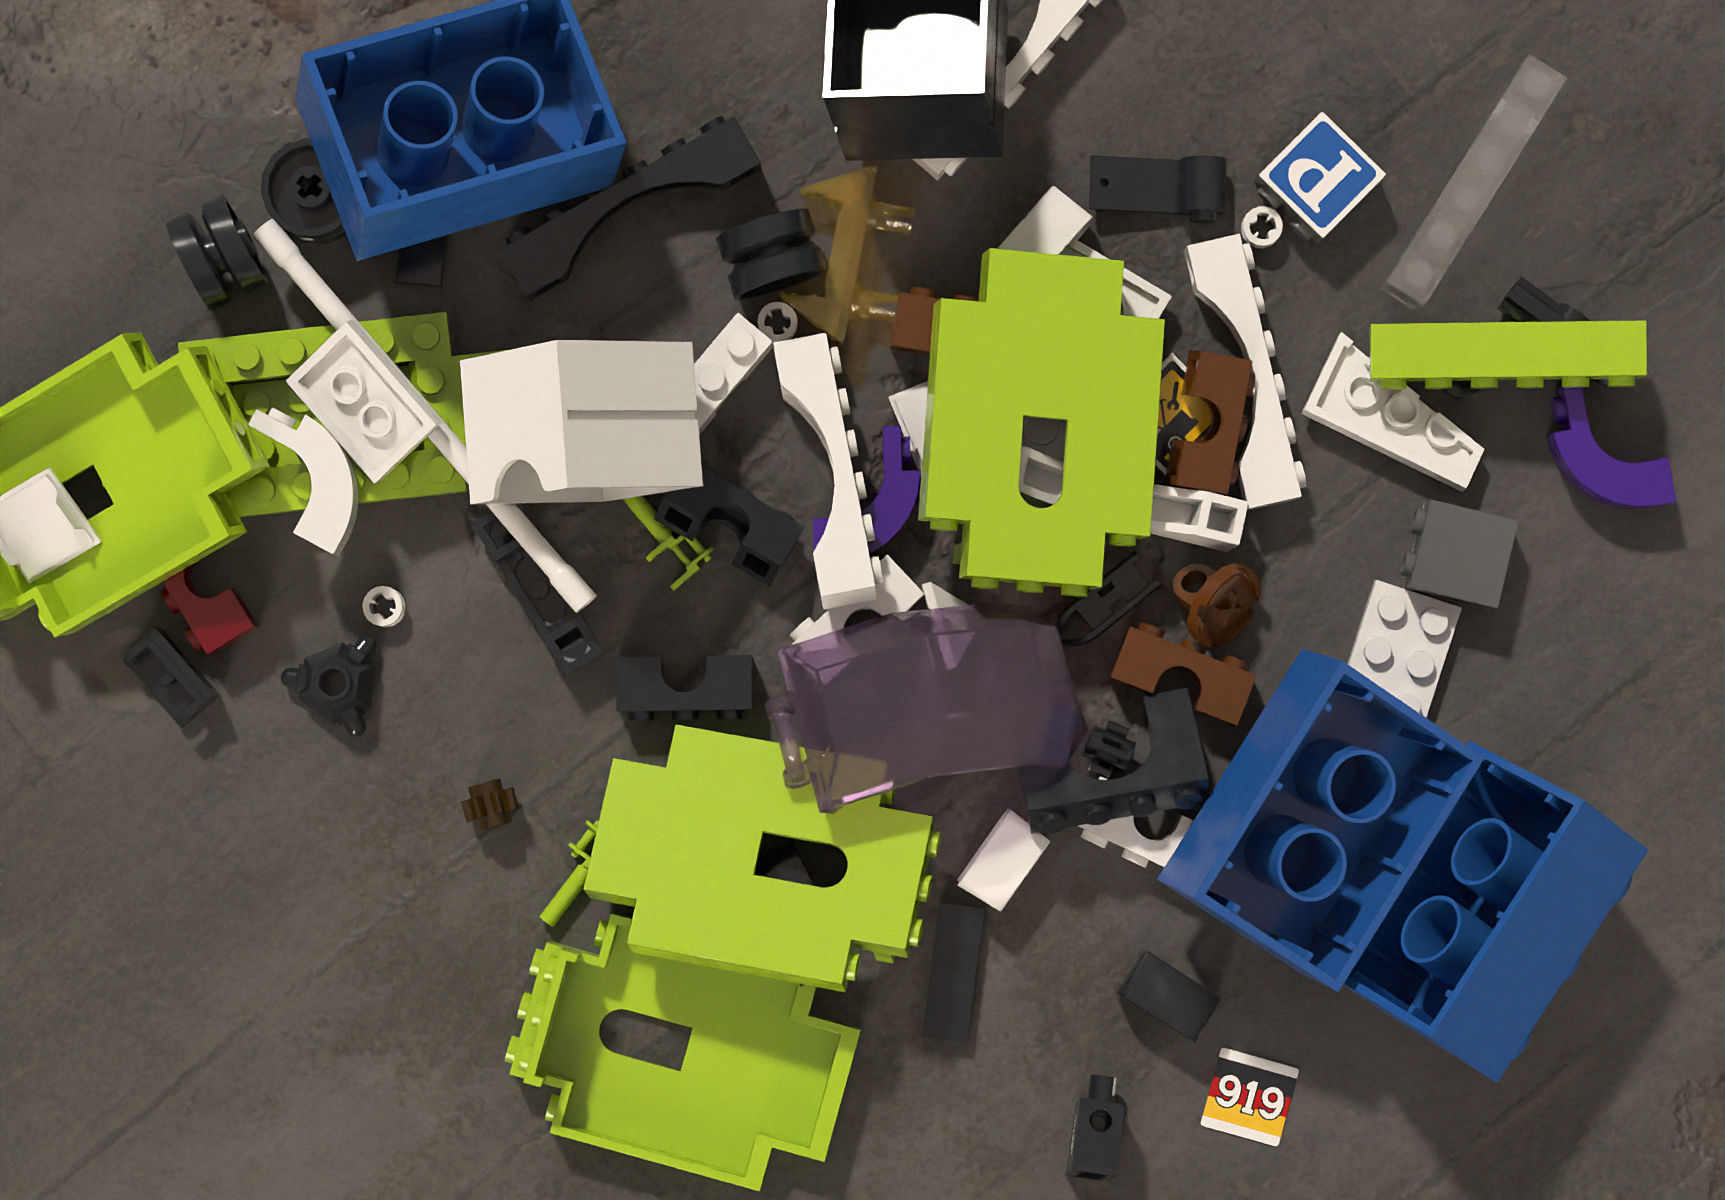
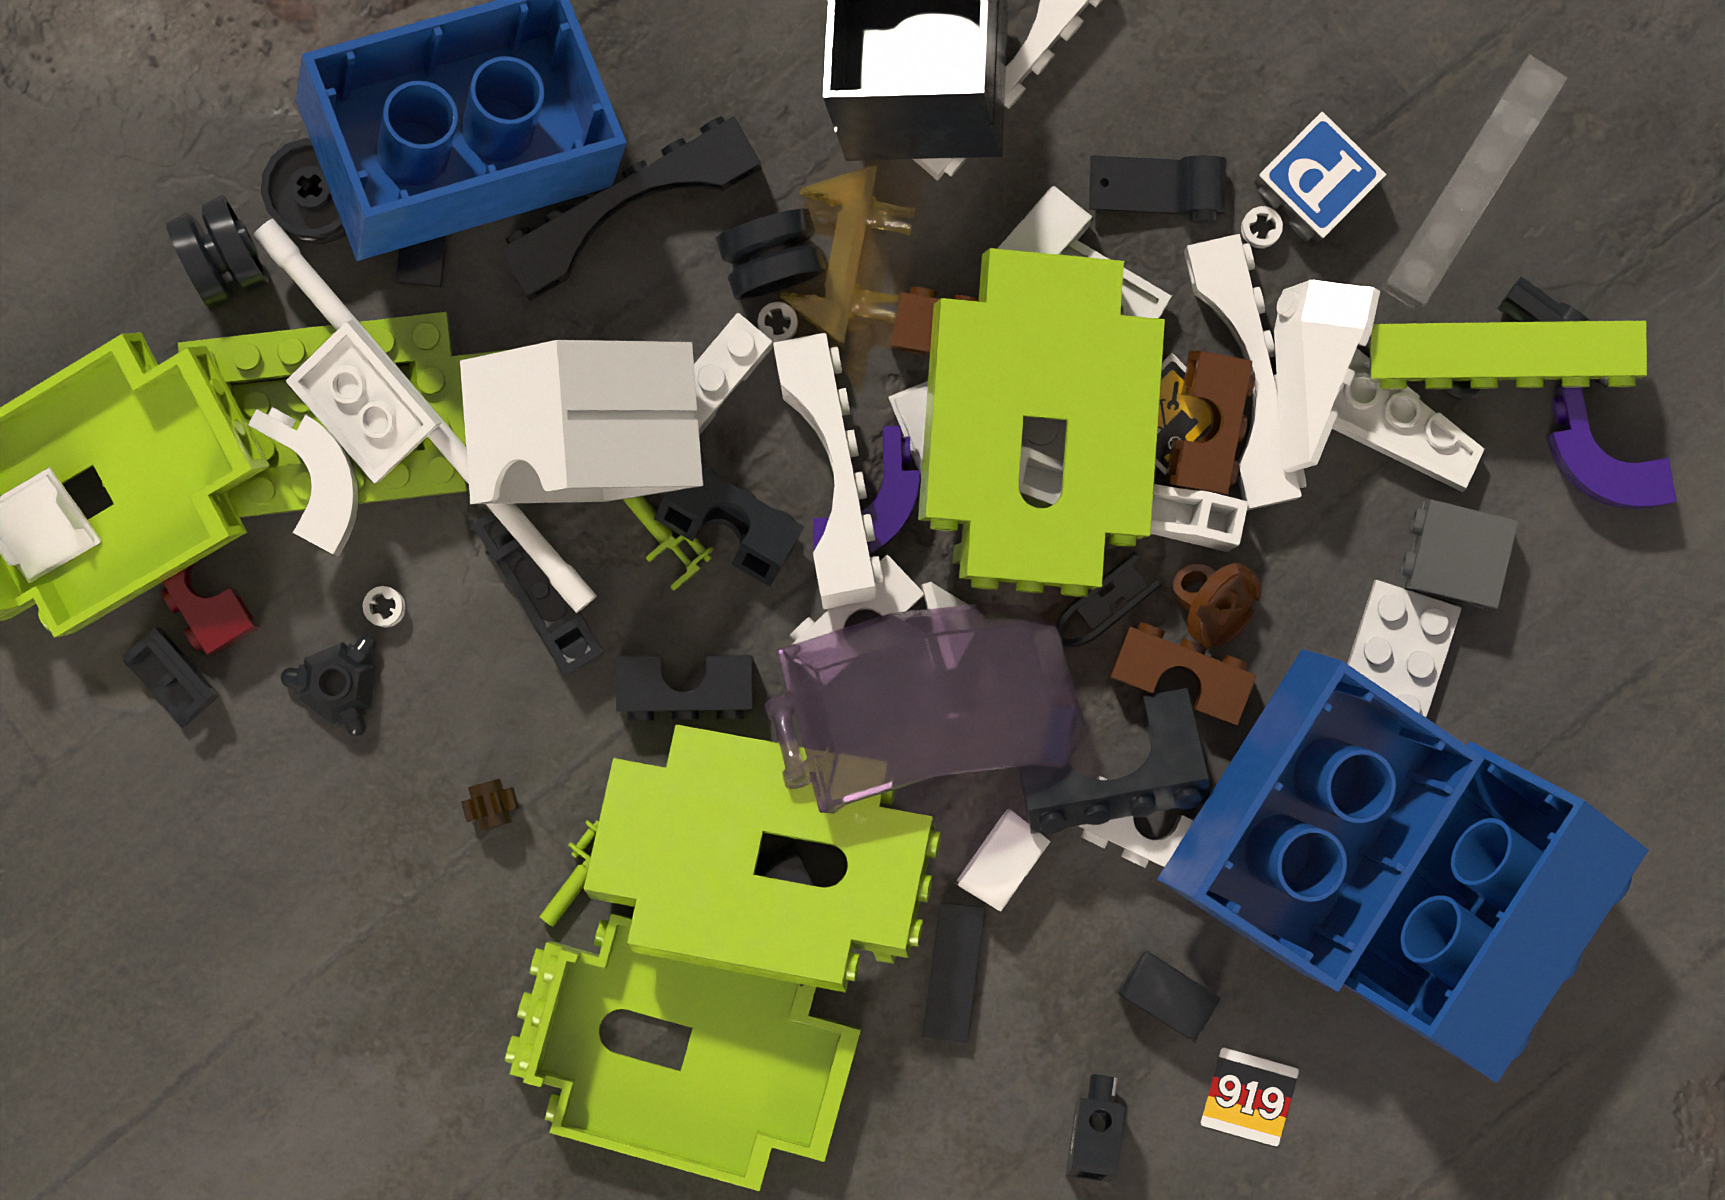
black gear [1082,721,1136,778] -> none
none -> white wedge [1274,280,1380,473]

